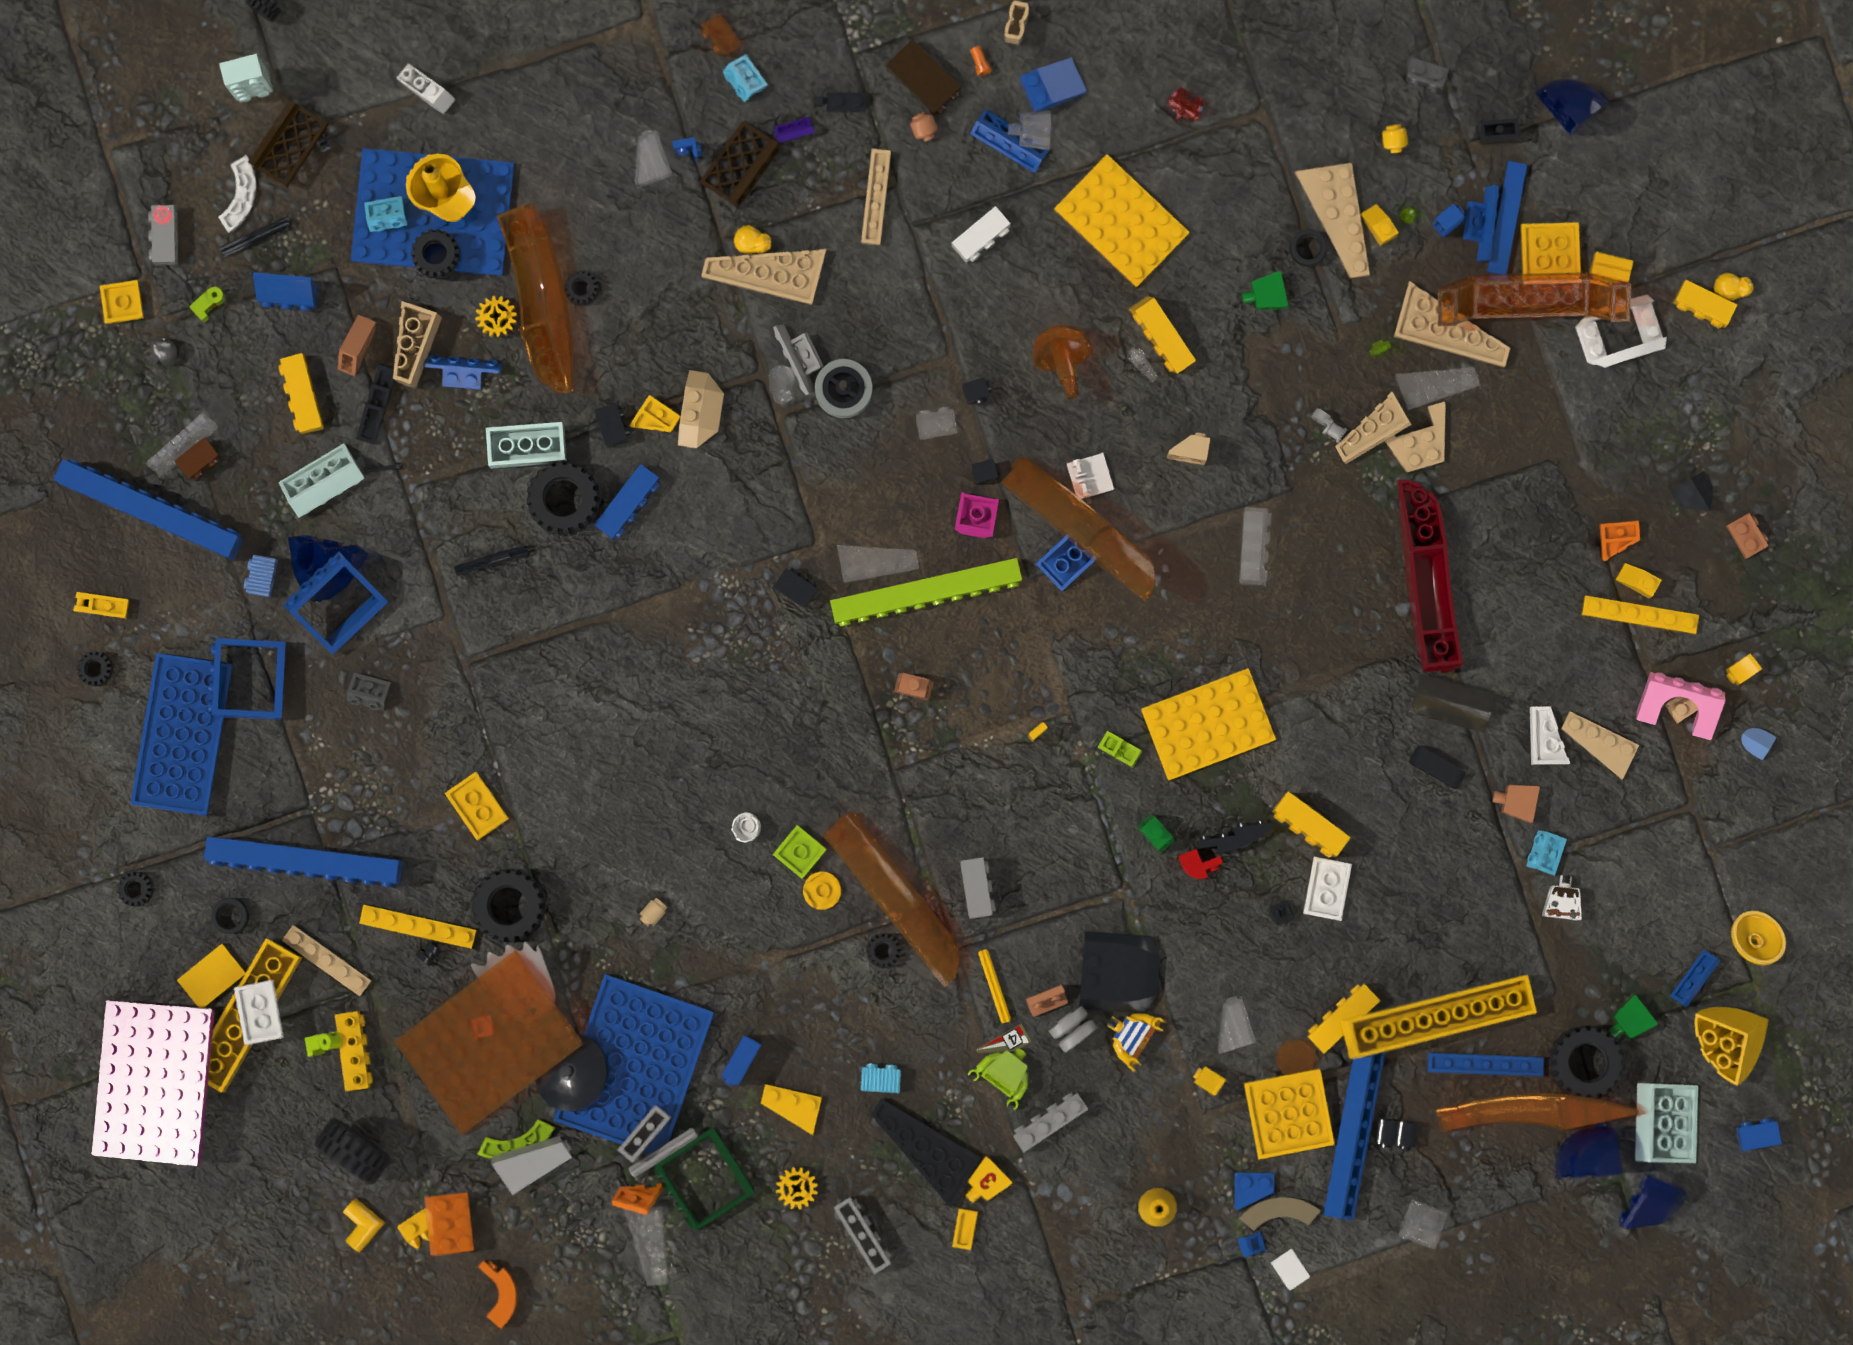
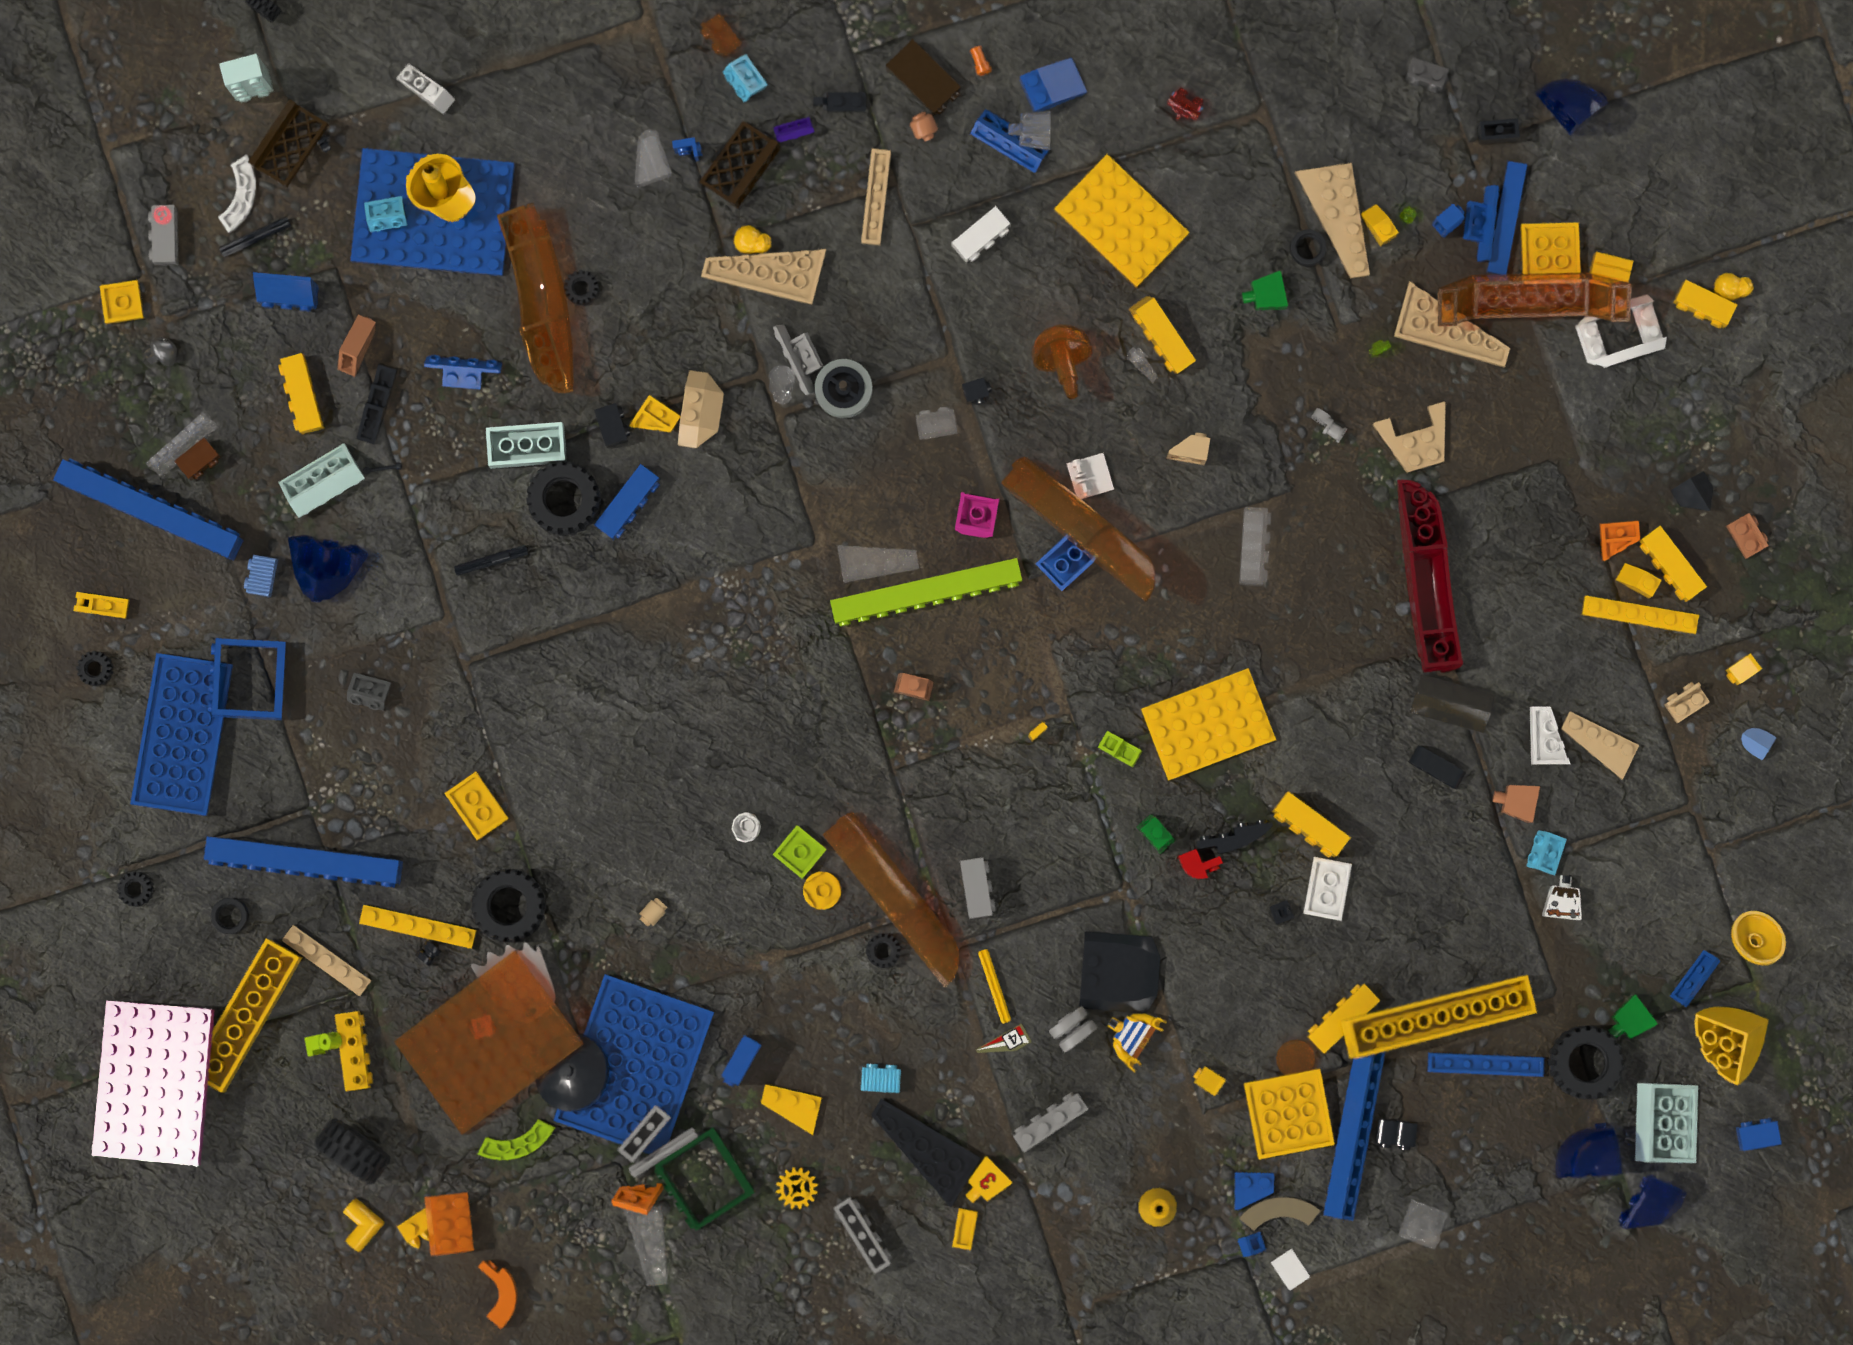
yellow tile [177,944,246,1009] -> none
lime leg [189,287,225,323] -> none
white tile [234,980,284,1045] -> none
blue window [283,552,388,655] -> none
tan wedge [393,301,442,389] -> none
black tyre [411,229,461,280] -> none
yellow gear [475,296,517,338] -> none
light grey slope [490,1136,572,1195] -> none
black brick [773,568,818,610] -> none
lime torso [968,1048,1028,1110] -> none
black panel [971,459,998,485] -> none
tan brick [1005,1,1029,45] -> none
nougat bracket [1026,985,1068,1017] -> none
clear slope [1217,996,1256,1054] -> none
tan wing [1335,392,1412,464] -> none
yellow head [1382,124,1408,153] -> none
clear wing [1395,367,1480,411] -> none
clear orange slope [1436,1094,1639,1133] -> none
bright pink arch [1637,672,1725,740] -> none
none -> yellow brick [1639,526,1707,602]

